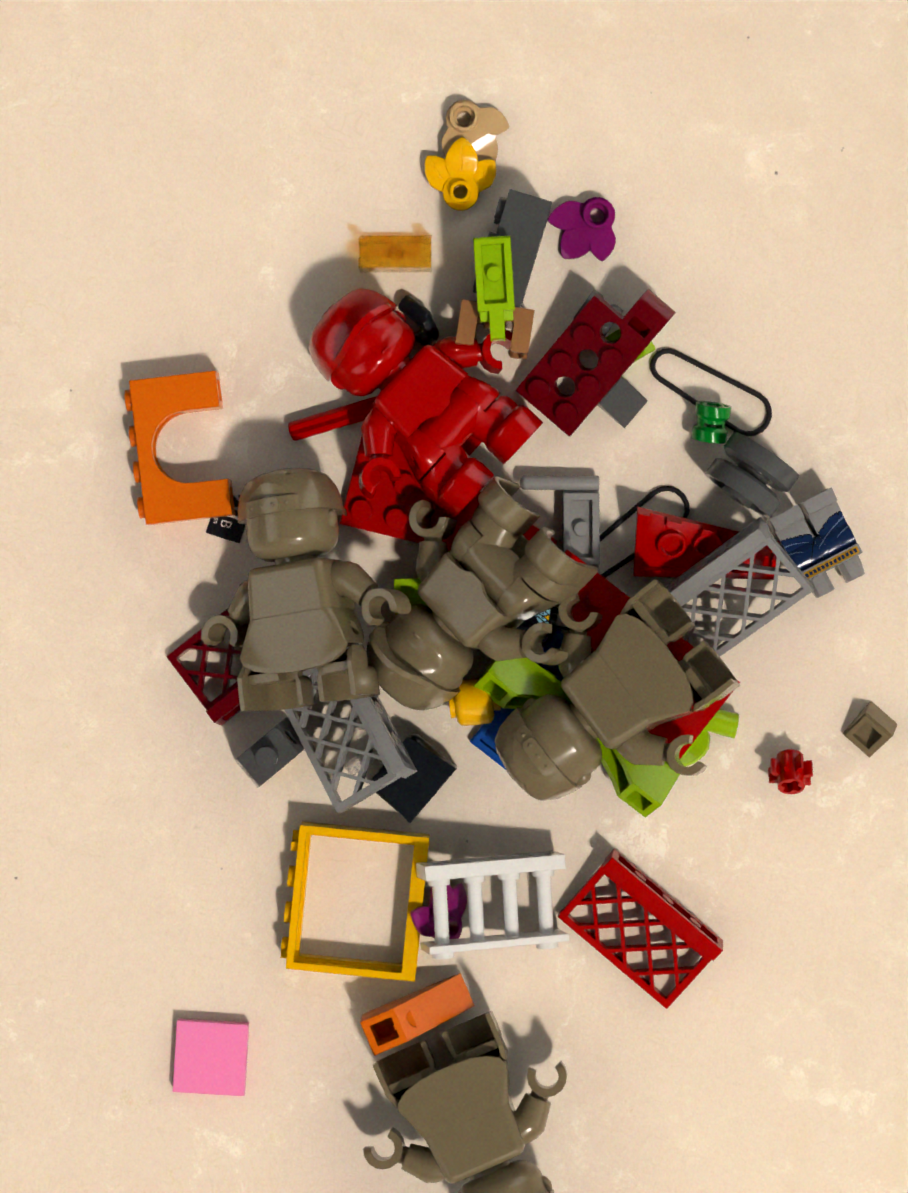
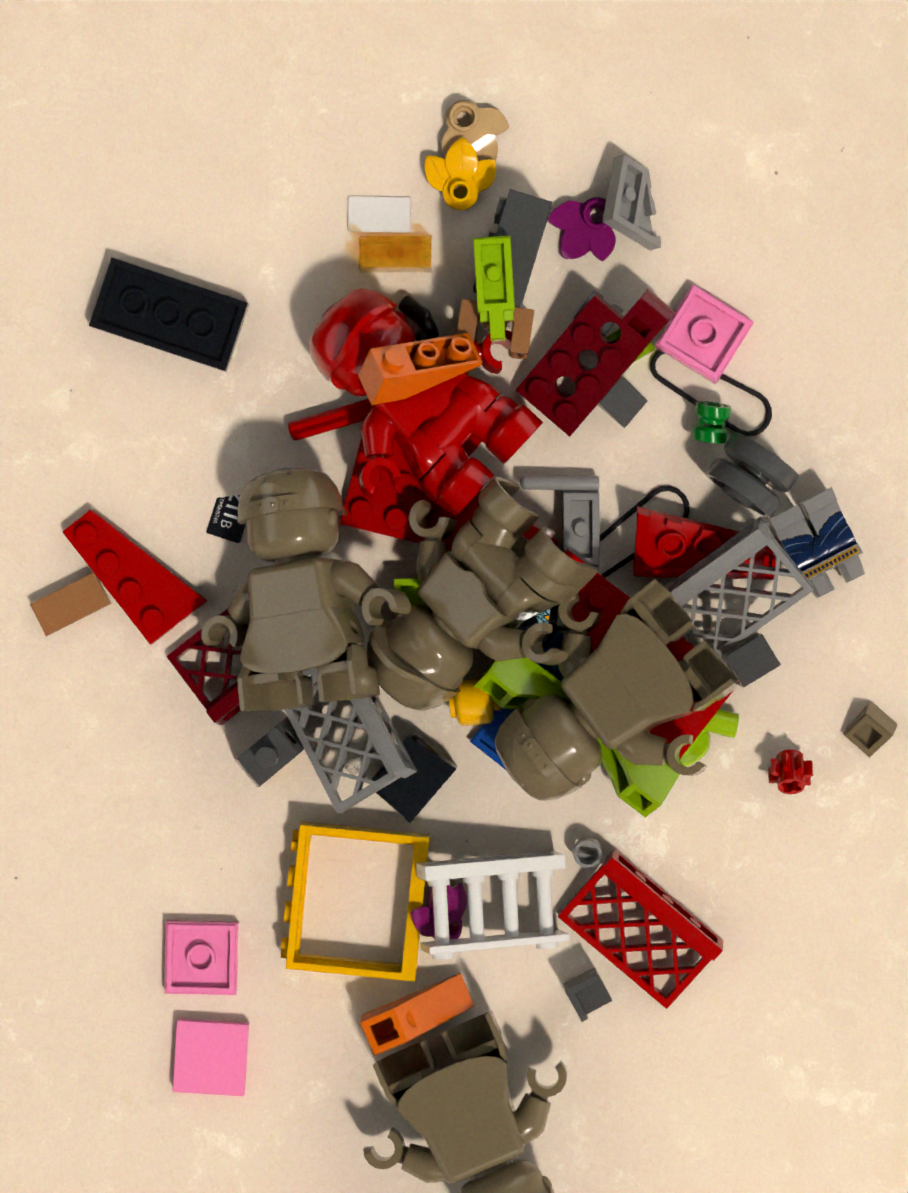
orange arch [125,371,236,525] -> none
none -> medium nougat tile [30,572,112,636]
none -> red wing [62,510,208,645]
none -> black plate [89,257,249,372]
none -> bright pink tile [165,920,239,995]
none -> white sticker [348,196,411,233]
none -> orange slope [358,333,483,405]
none -> dark grey panel [563,967,612,1022]
none -> light grey hinge [573,837,602,868]
none -> light grey wing [602,154,661,251]
none -> bright pink tile [654,285,754,384]
none -> dark grey panel [726,633,781,687]

